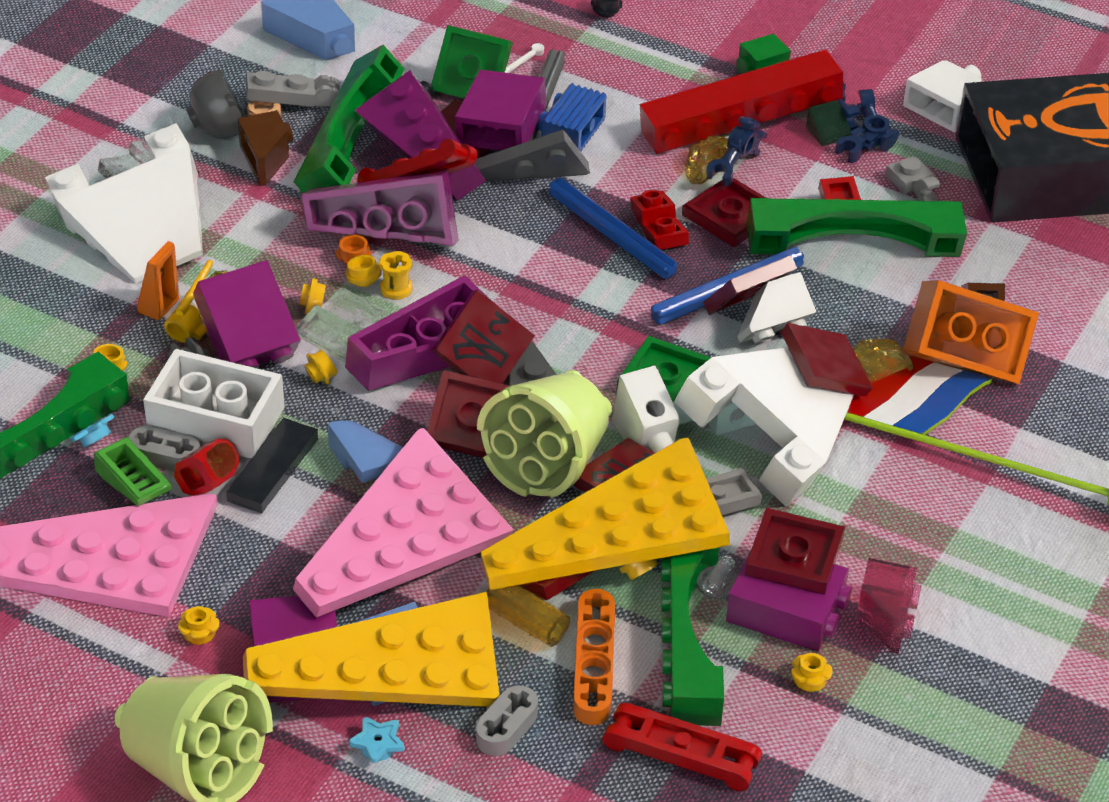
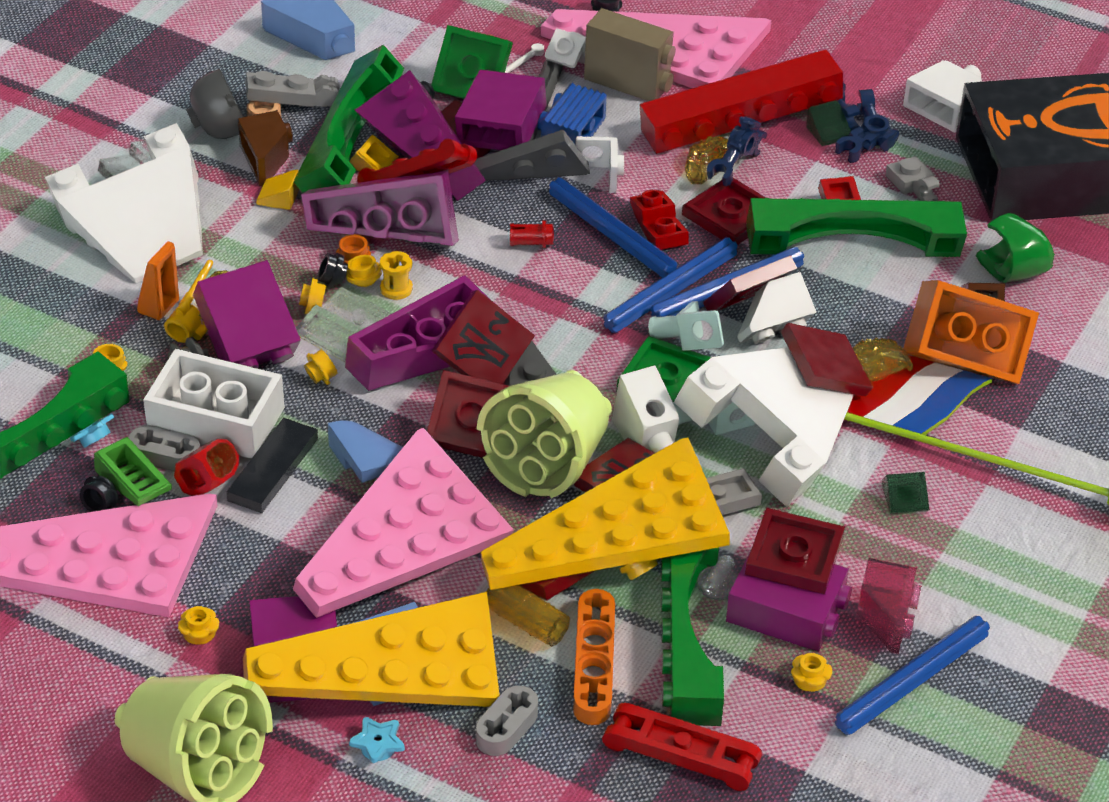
green brick [736,33,791,74] -> none
none -> black plate [80,476,118,512]
none -> yellow slope [256,170,299,210]
none -> black plate [317,253,348,289]
none -> yellow slope [349,134,399,171]
none -> red pin [510,220,554,249]
none -> bright pink wing [541,9,771,88]
none -> white bracket [545,28,586,68]
none -> white bracket [576,136,624,193]
none -> dark tan brick [584,8,676,101]
none -> blue axle [603,237,738,333]
none -> light aqua bracket [648,301,724,351]
none -> blue axle [835,616,990,735]
none -> clear green slope [881,472,930,514]
none -> green piece [976,213,1055,283]

